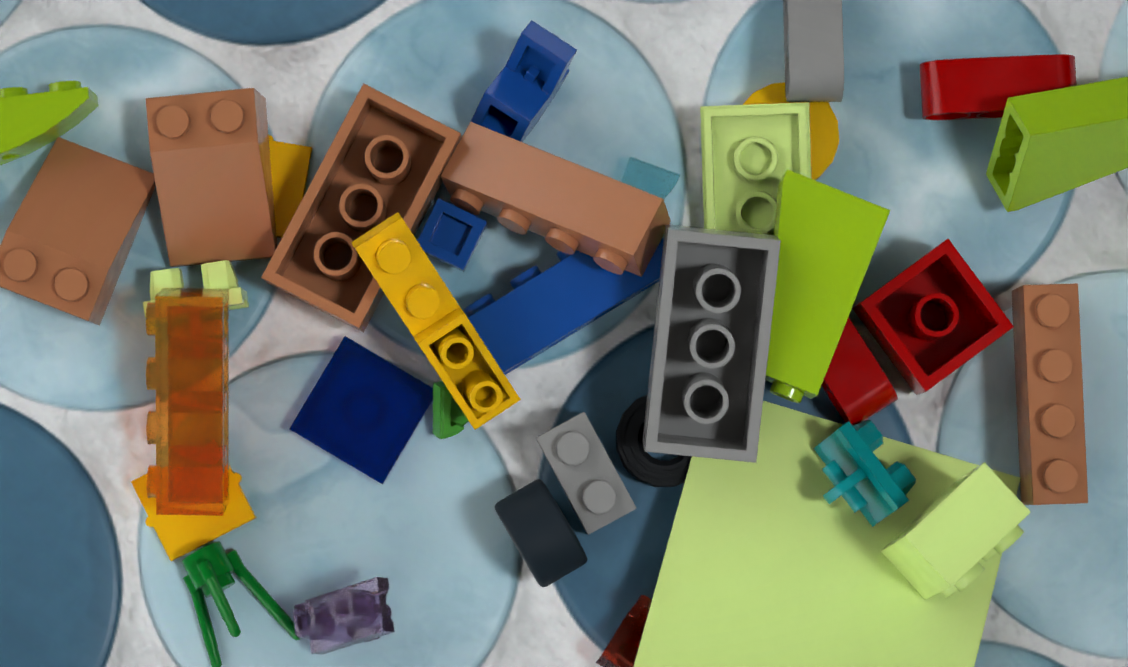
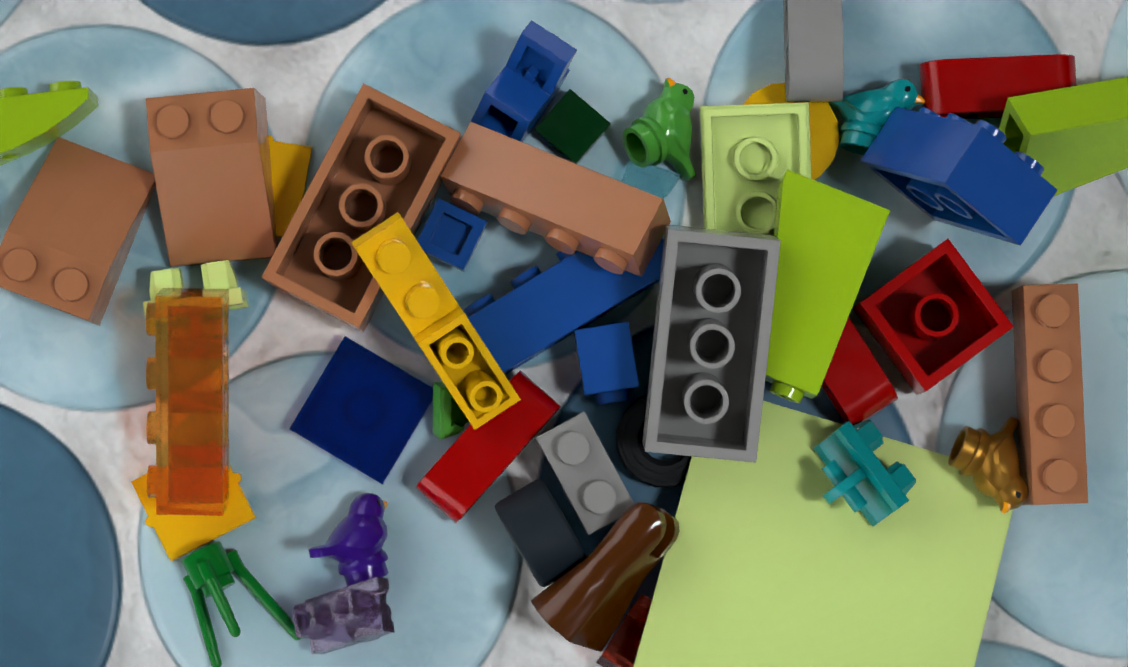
yellowish green brick [881,462,1031,600] -> none
none -> dark purple animal [309,493,389,587]
none -> red beam [415,370,561,523]
none -> reddish brown piece [531,502,680,652]
none -> dark green tile [535,89,611,164]
none -> blue brick [574,321,639,405]
none -> bright green animal [622,78,696,181]
none -> teal animal [828,79,925,156]
none -> blue brick [860,107,1057,246]
none -> pearl gold animal [948,416,1028,514]

